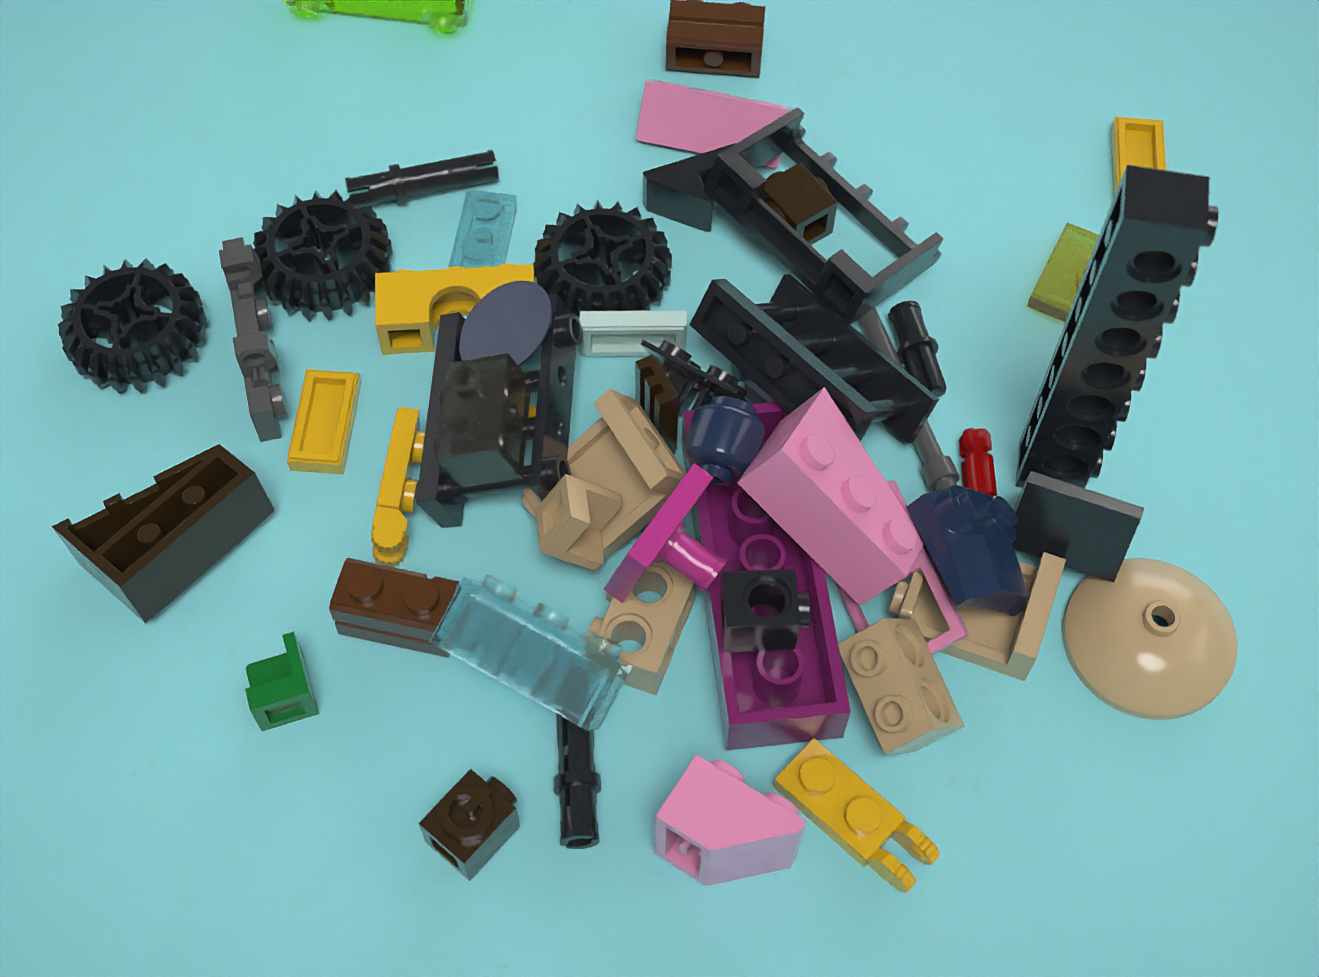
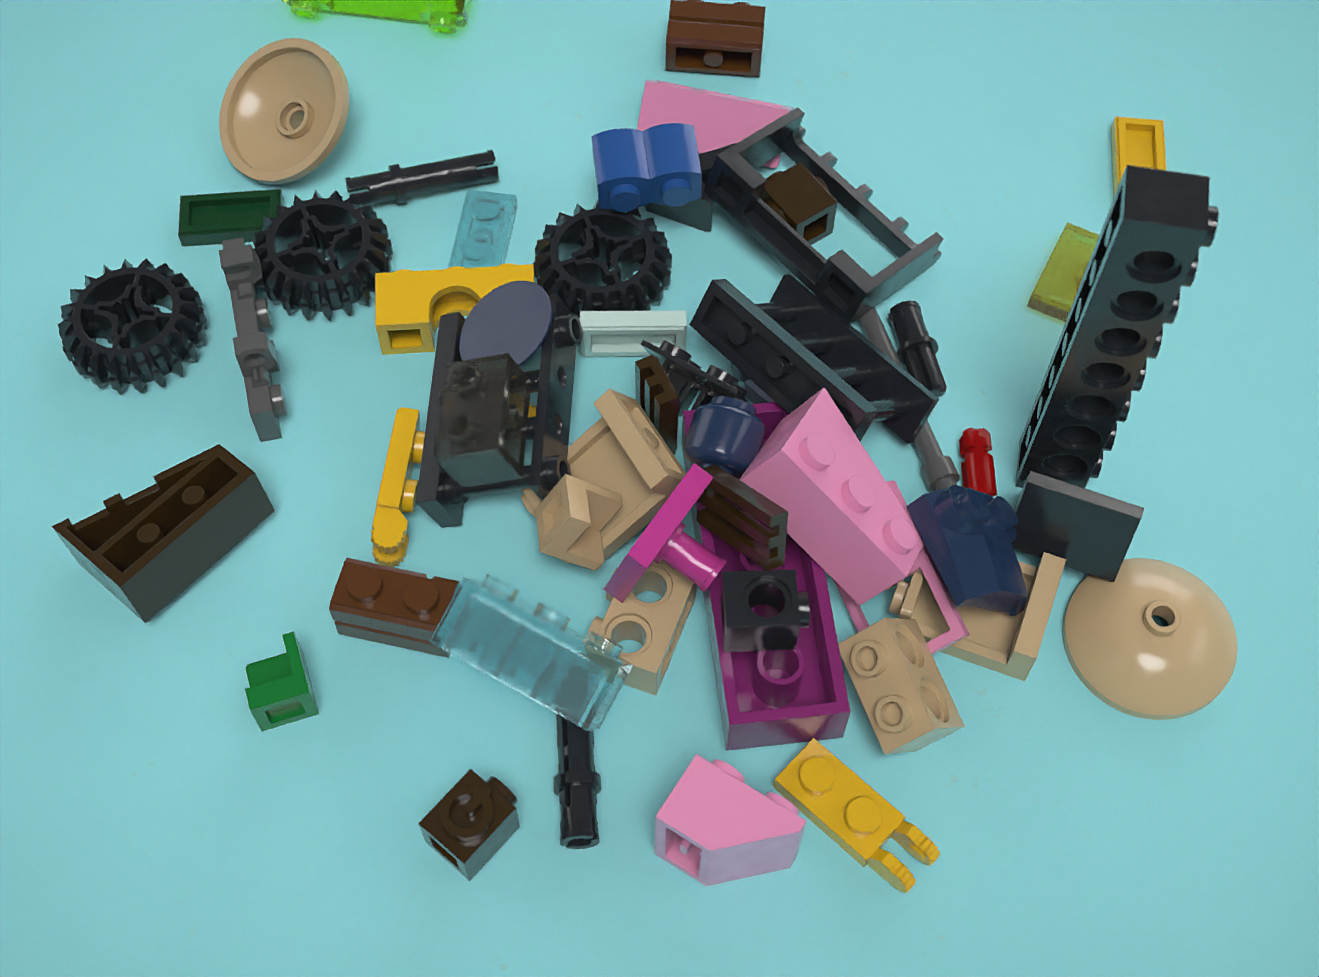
yellow tile [287,369,361,474] -> none
none -> dark green tile [178,189,284,247]
none -> tan dish [219,38,349,184]
none -> blue brick [591,123,702,212]
none -> dark brown tile [696,464,788,571]

